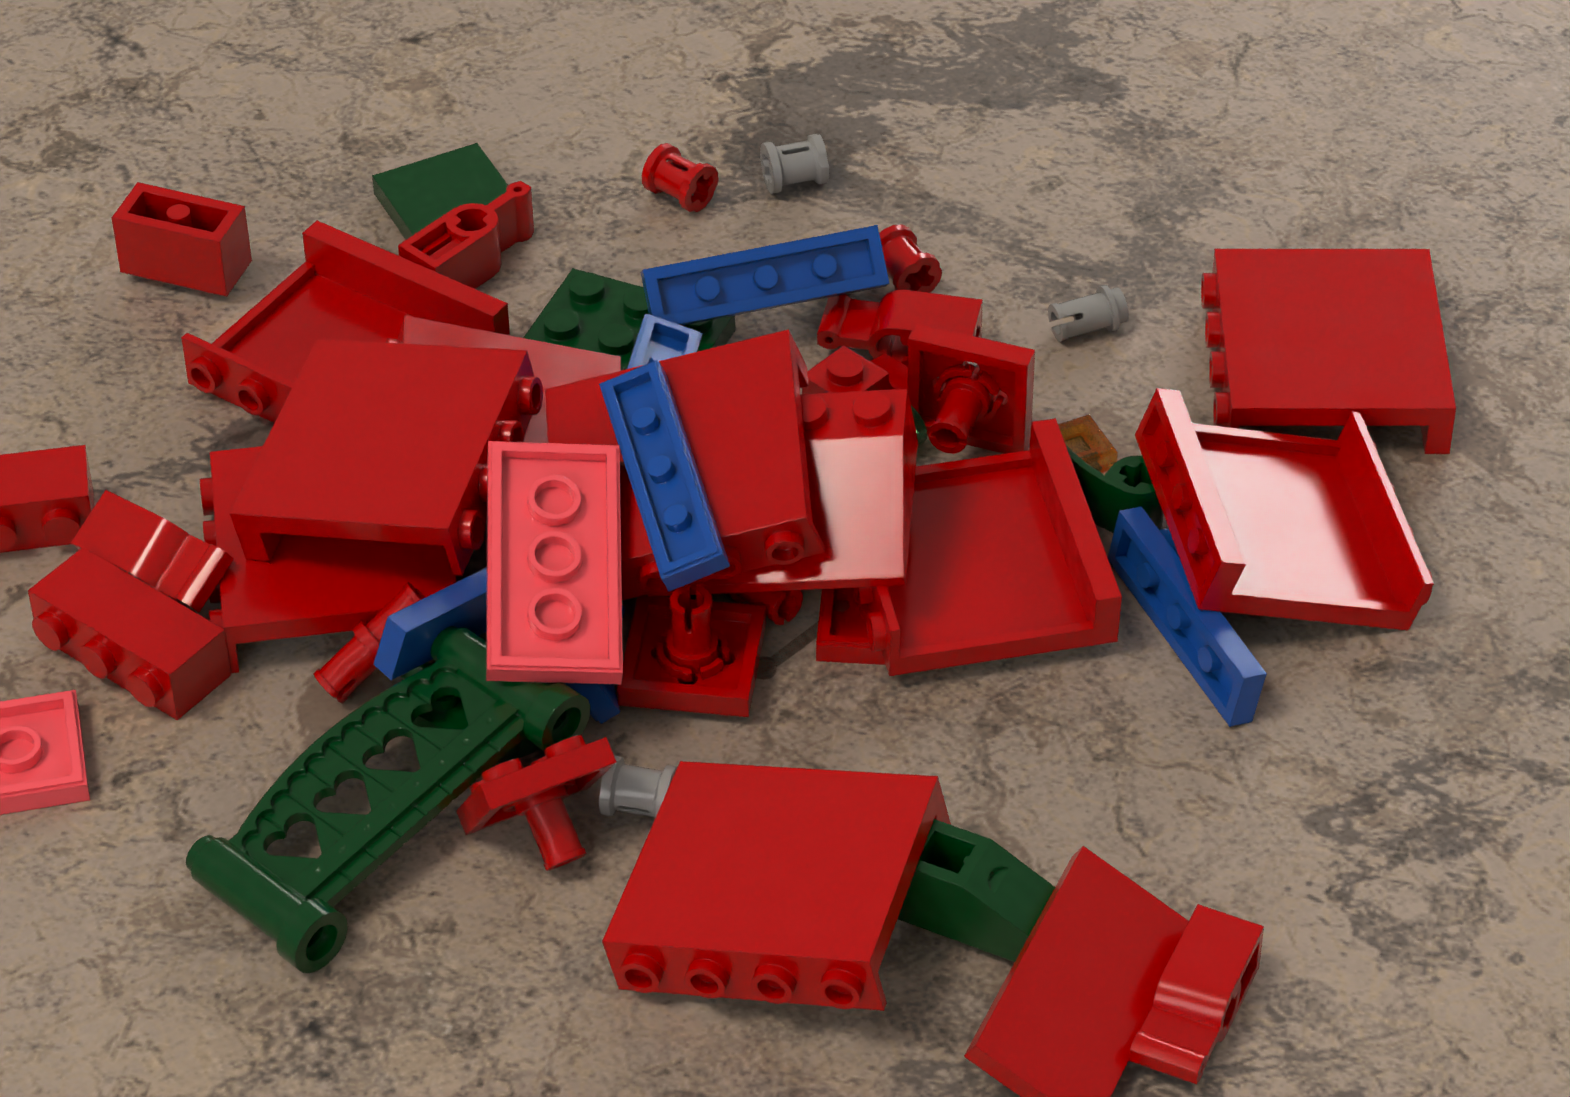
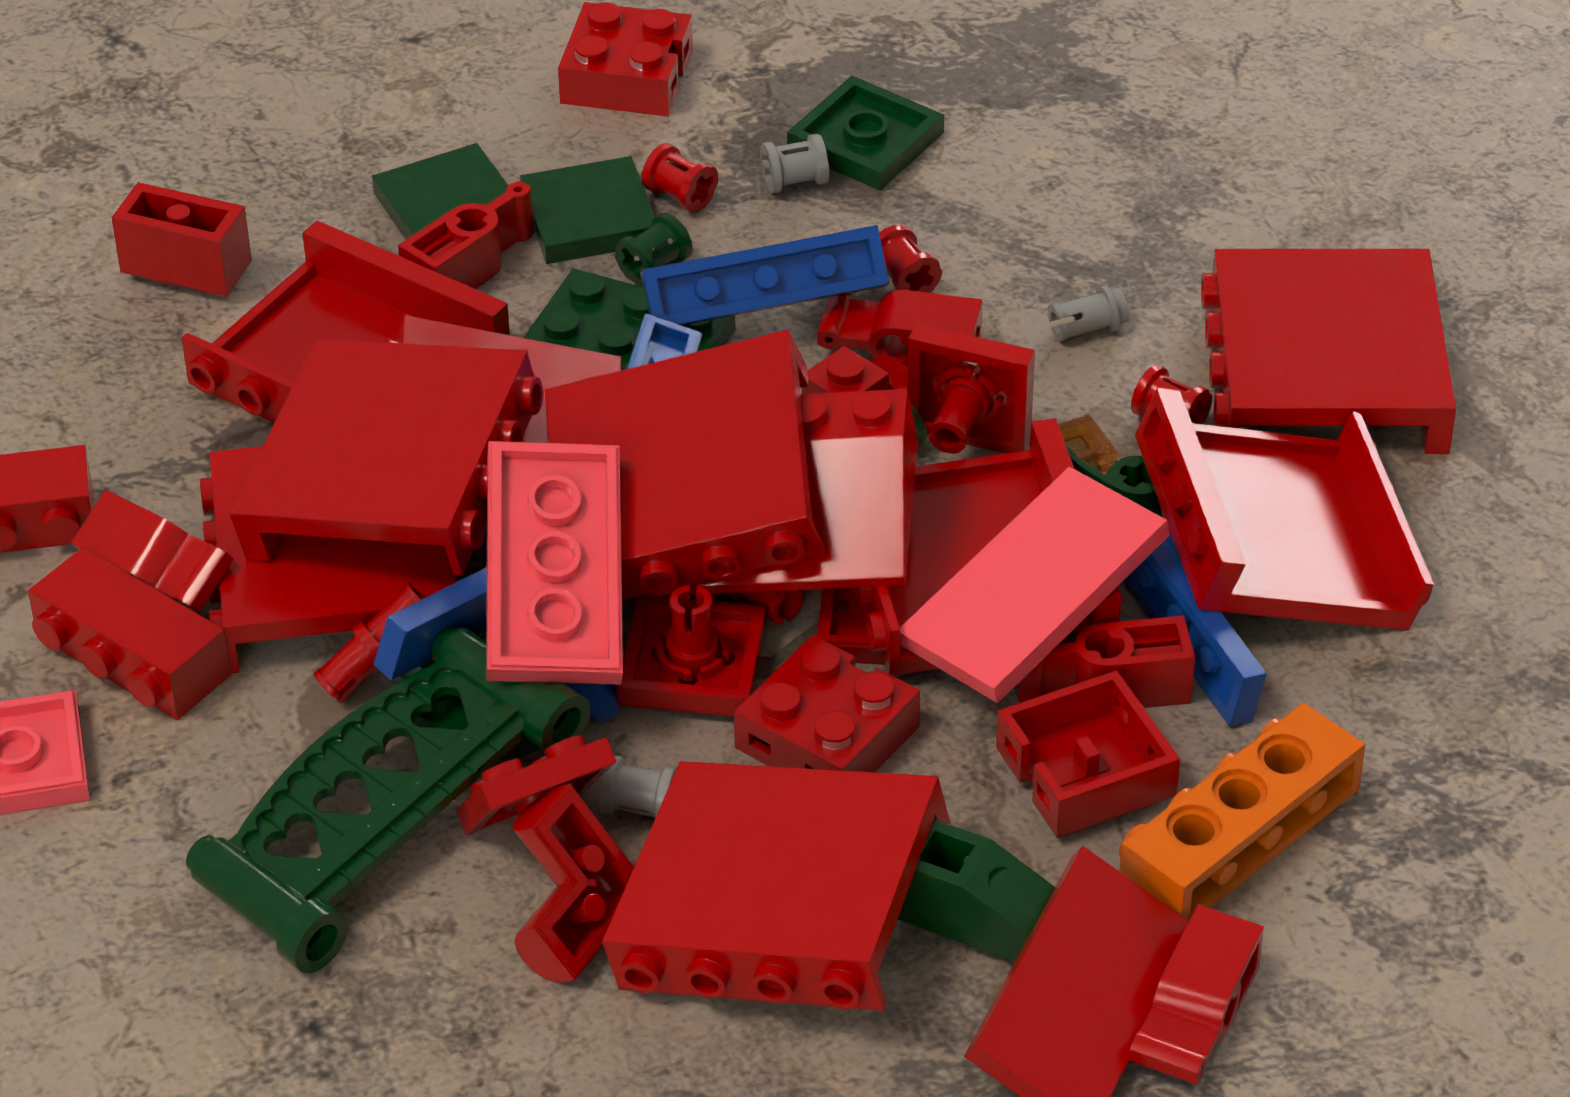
blue tile [599,359,730,591] -> none
none -> red brick [512,784,634,982]
none -> dark green tile [520,156,655,264]
none -> red piece [558,2,693,117]
none -> dark green bush [615,213,693,286]
none -> red piece [734,635,920,772]
none -> dark green tile [787,75,945,191]
none -> coral tile [900,467,1170,704]
none -> red piece [996,670,1180,838]
none -> red piece [1016,616,1195,708]
none -> orange brick [1119,702,1366,921]
none -> red bush [1131,364,1213,424]

